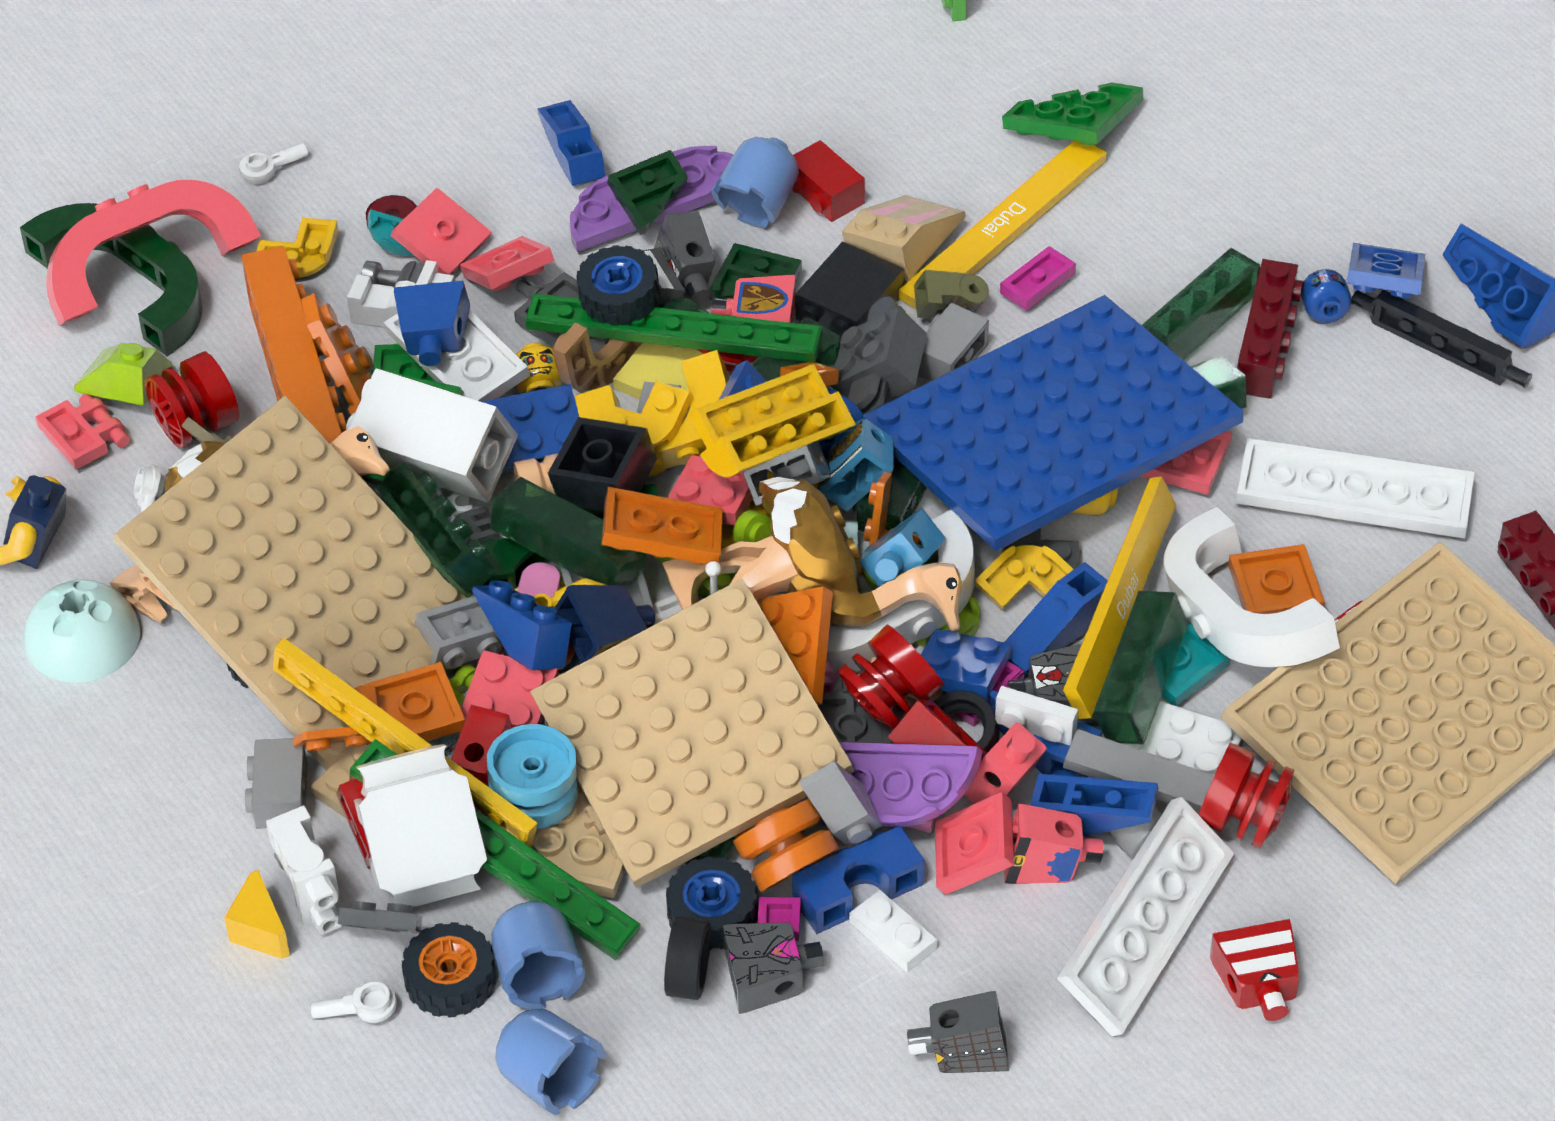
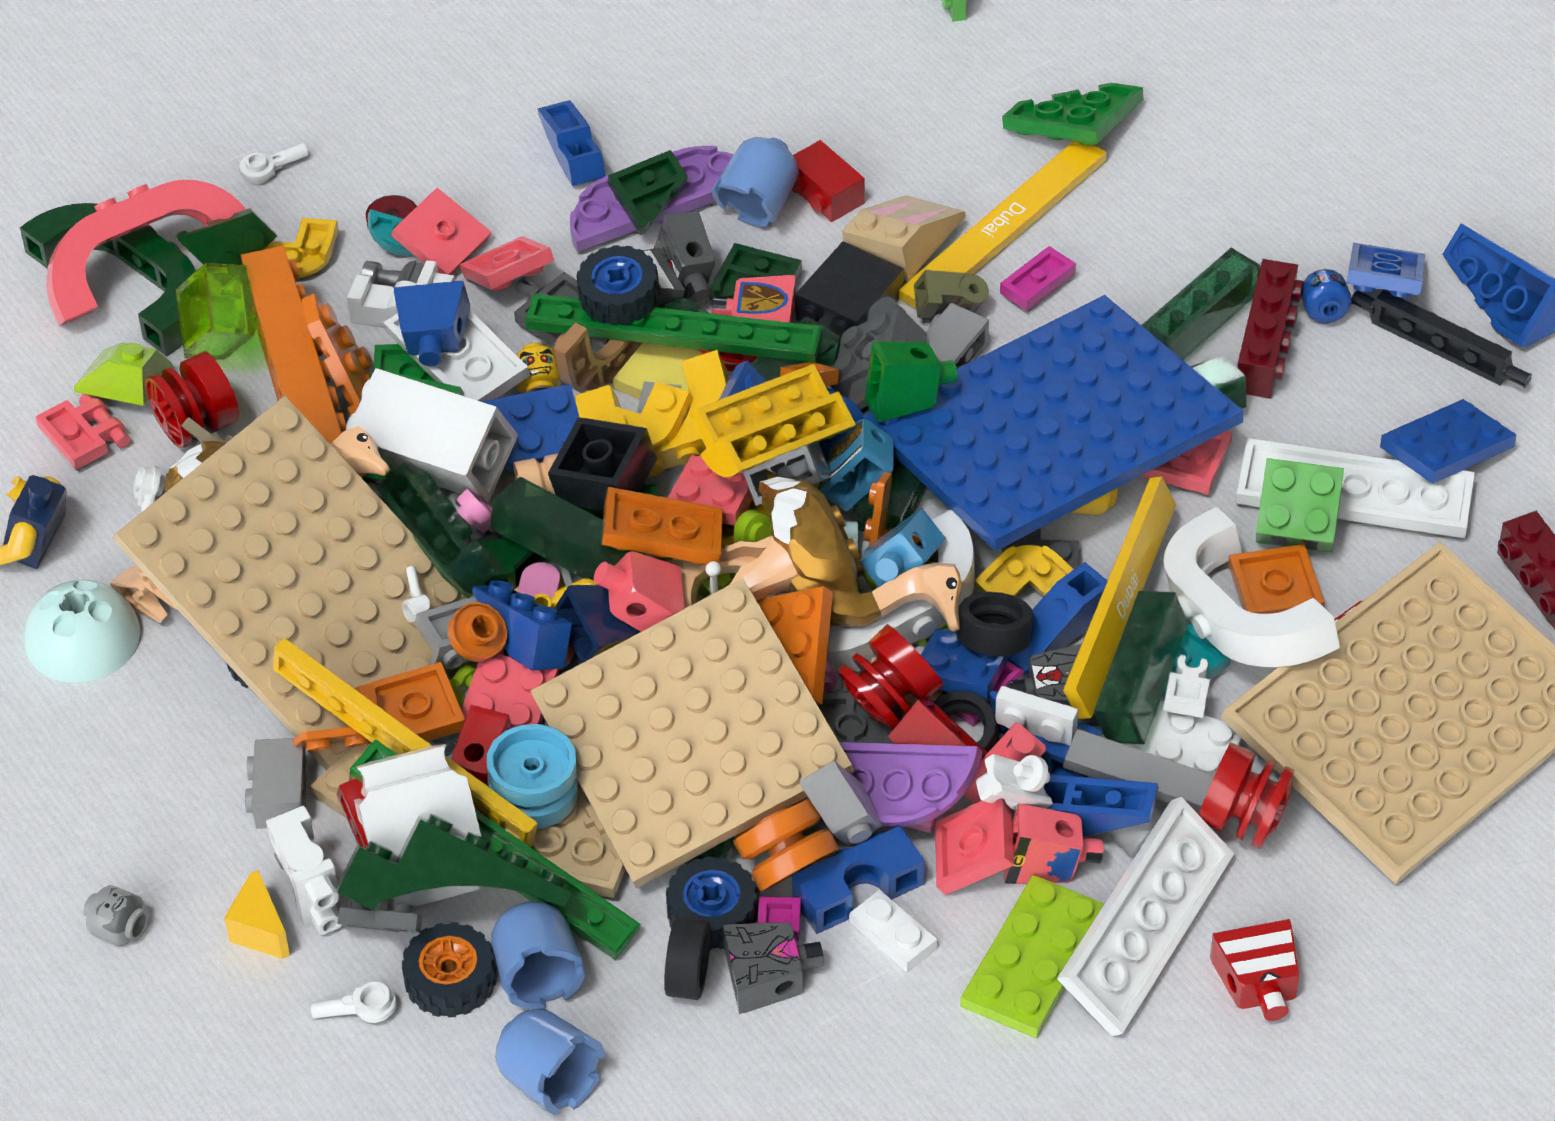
dark grey torso [907,991,1009,1073] -> none
none -> light grey head [83,885,149,946]
none -> dark green wing [176,208,277,286]
none -> clear neon green brick [176,263,257,360]
none -> dark green arch [336,814,572,911]
none -> white hand [402,566,430,622]
none -> orange plate [447,602,507,662]
none -> bright pink plate [456,488,505,534]
none -> coral torso [594,551,685,632]
none -> green torso [864,341,957,422]
none -> black tyre [957,592,1033,656]
none -> lime plate [960,875,1104,1039]
none -> white hips [976,754,1053,810]
none -> white plate [1163,655,1210,718]
none -> bright green brick [1256,458,1344,552]
none -> blue plate [1380,399,1517,484]

